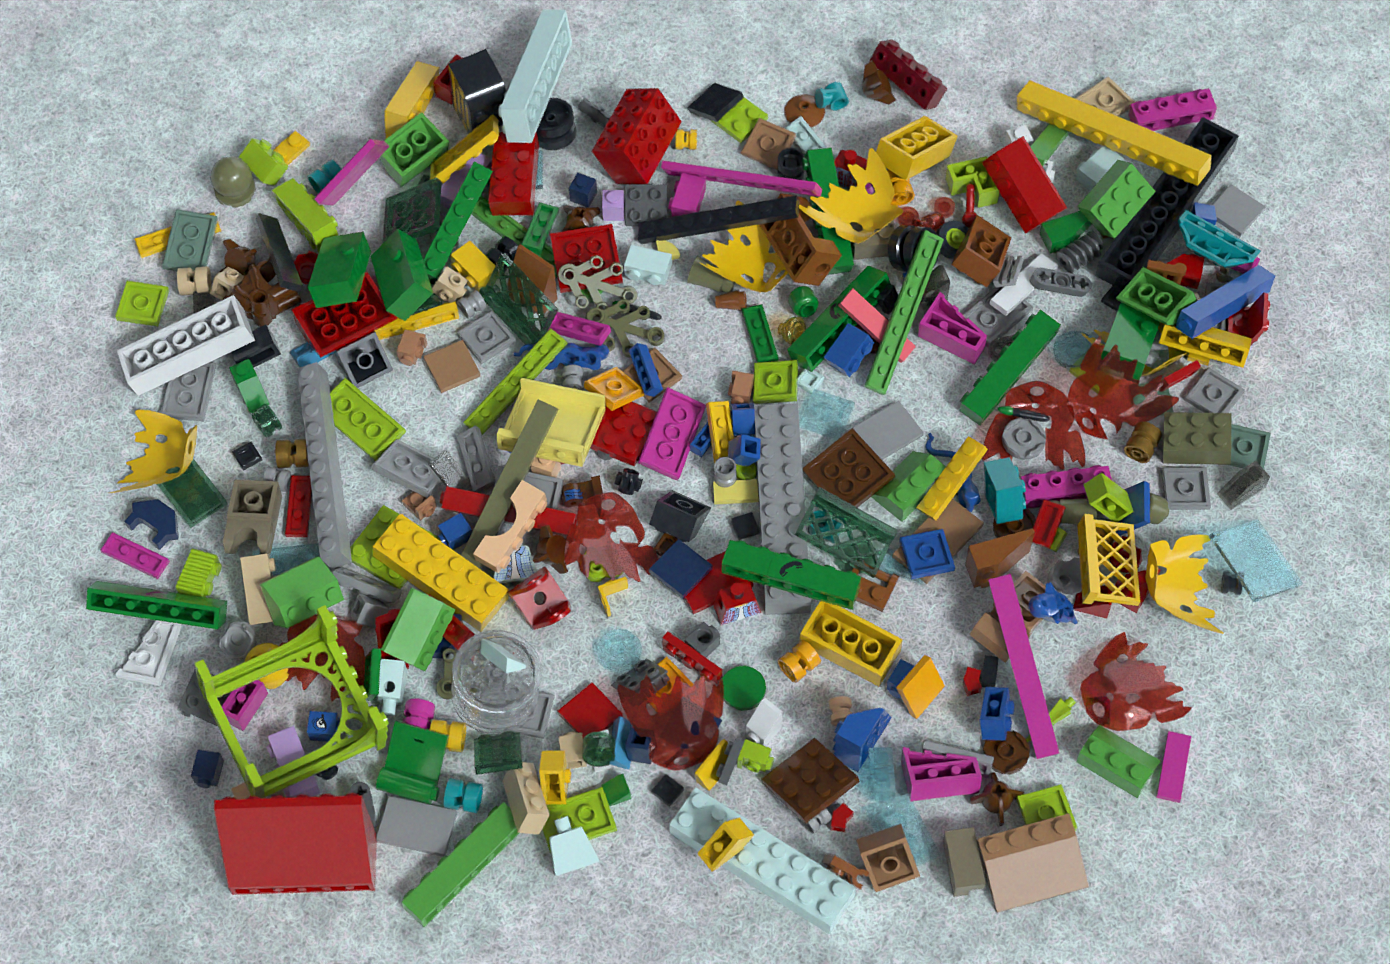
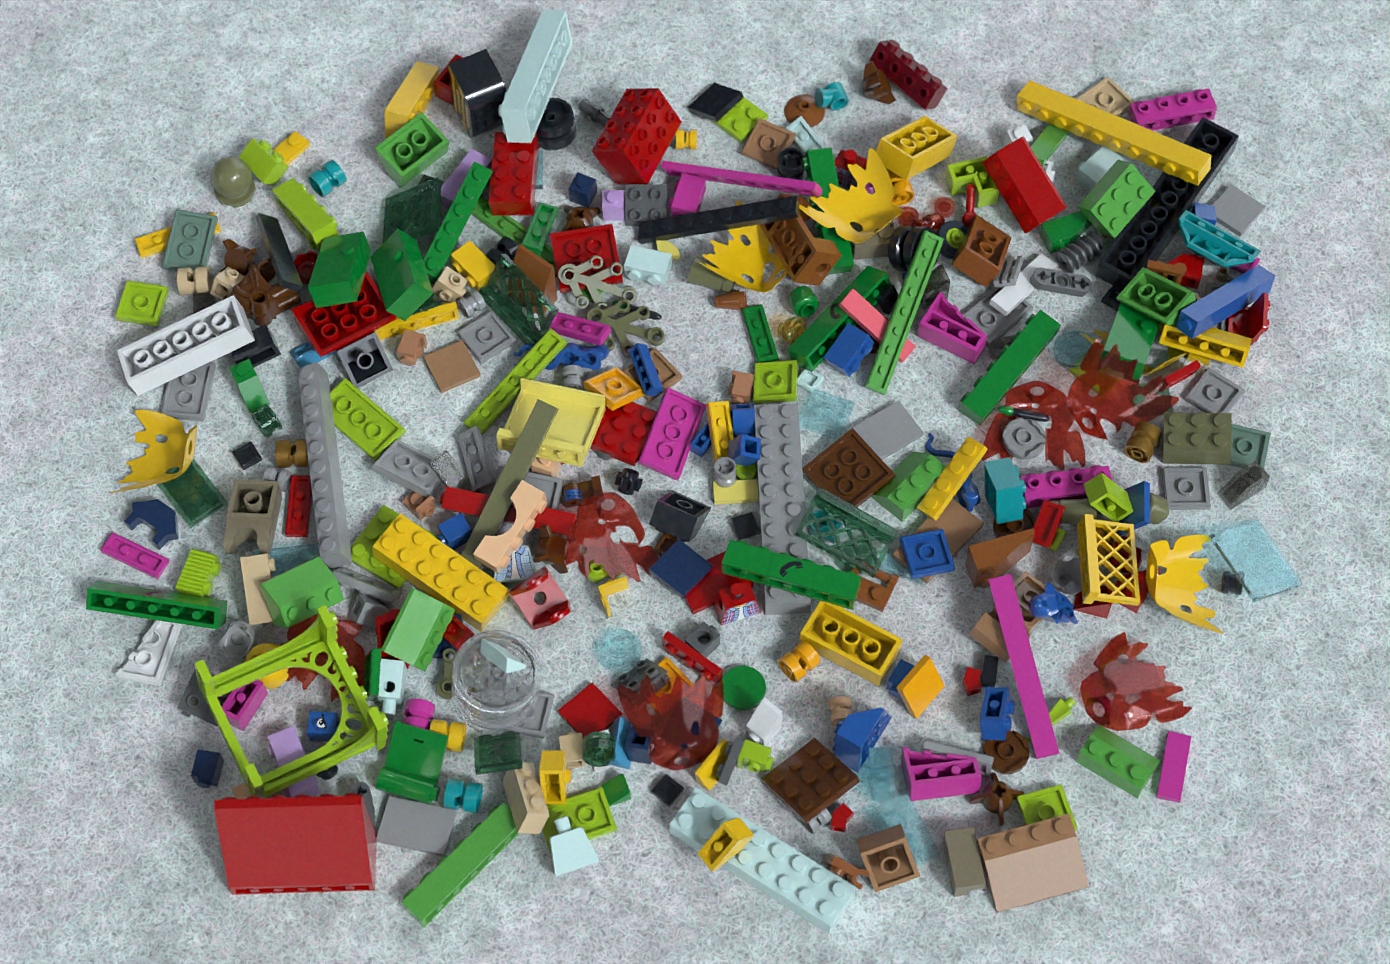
dark pink tile [315,139,390,206] -> none
yellow plate [430,115,499,186] -> none

